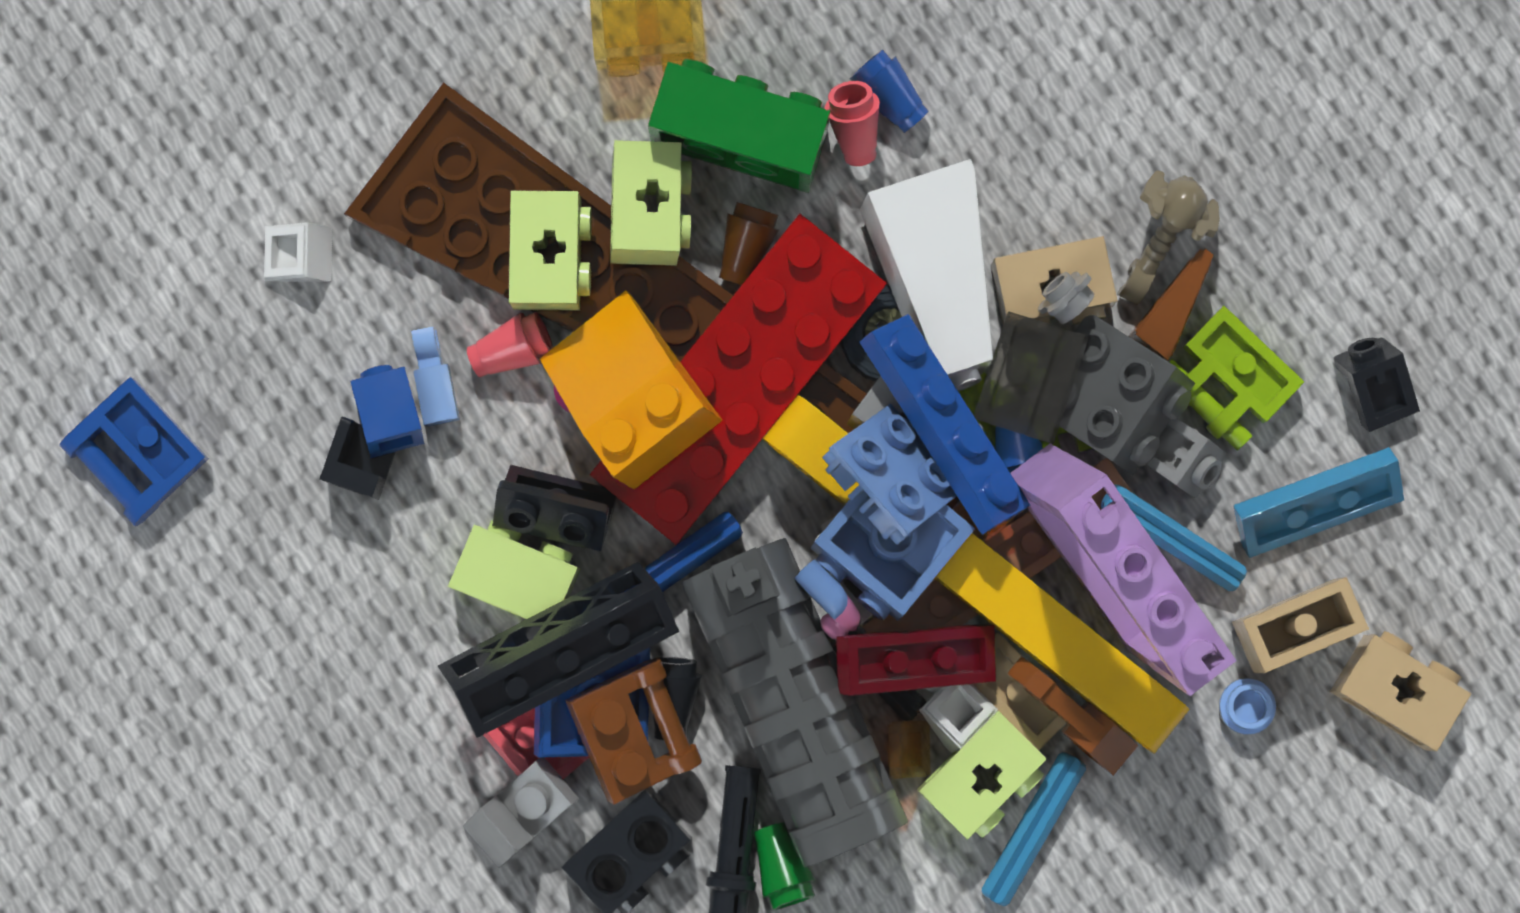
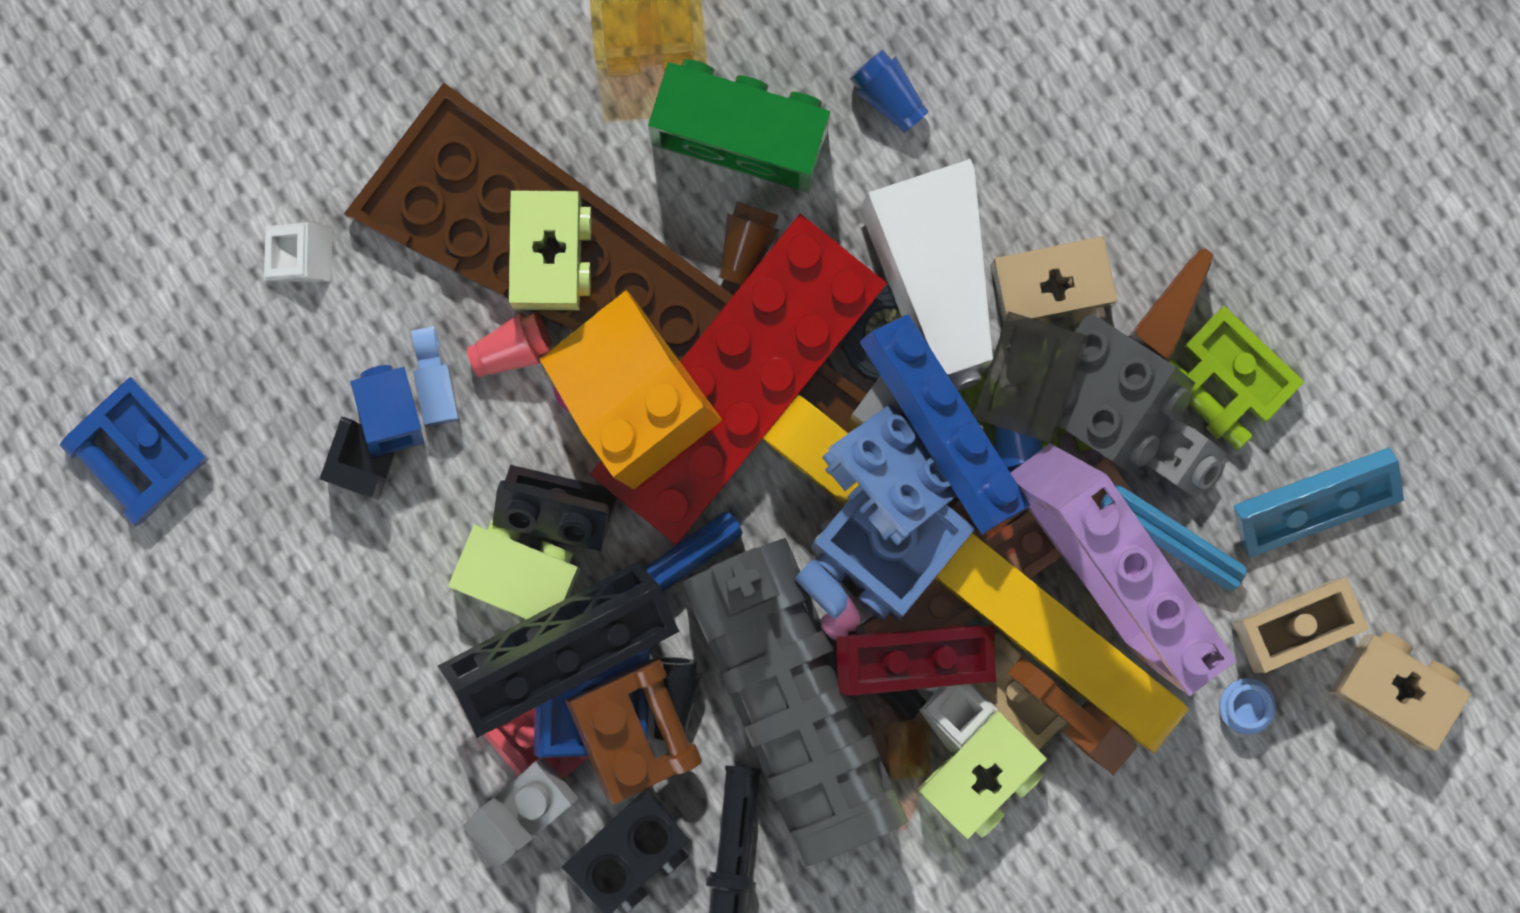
yellowish green brick [610,140,692,266] -> none
green cone [753,822,816,910] -> none
coral cone [825,81,880,166] -> none
dark azure axle [982,752,1086,906] -> none
light grey plate [1038,272,1094,324] -> none
dark tan piece [1117,170,1220,305] -> none
black bracket [1333,337,1420,432] -> none

